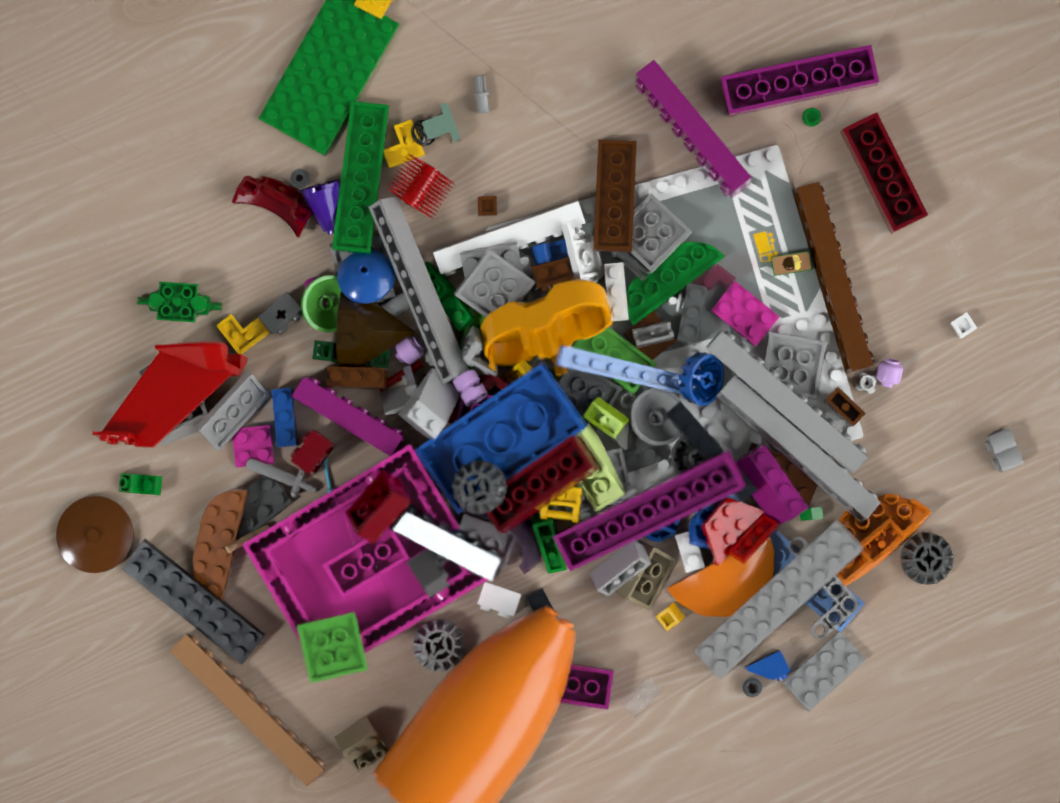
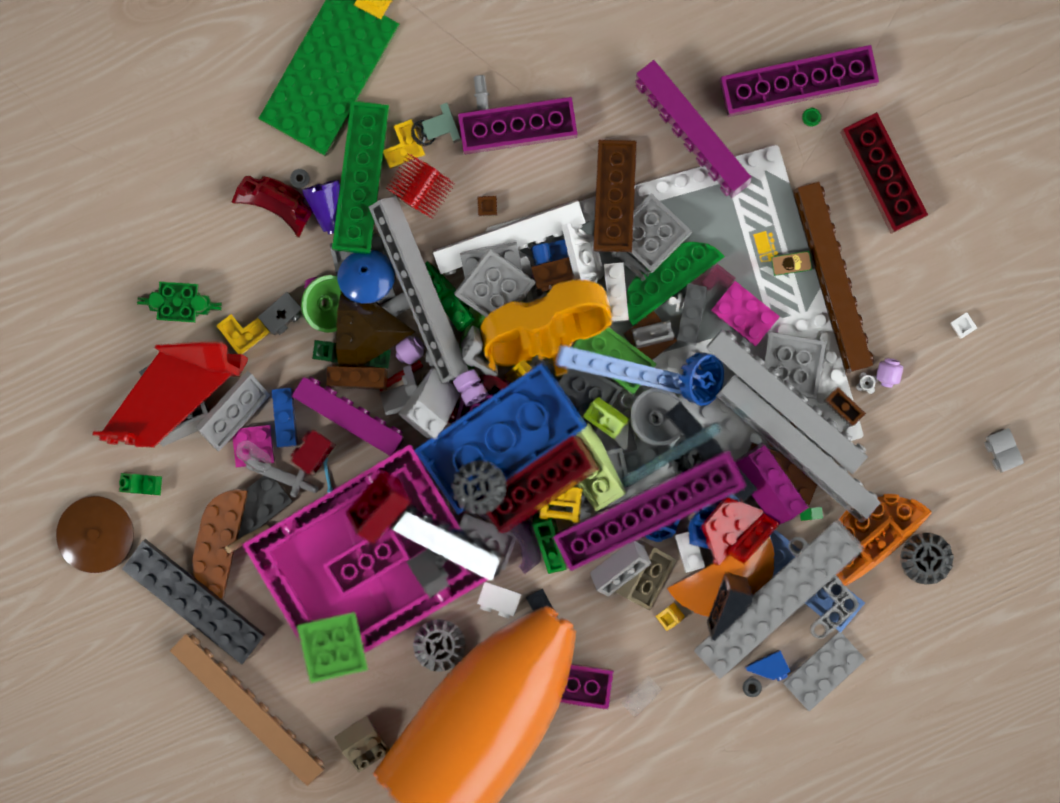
none -> clear plate [236,441,271,473]
none -> magenta brick [458,97,578,155]
none -> clear light blue axle [621,423,721,487]
none -> black slope [707,572,753,641]

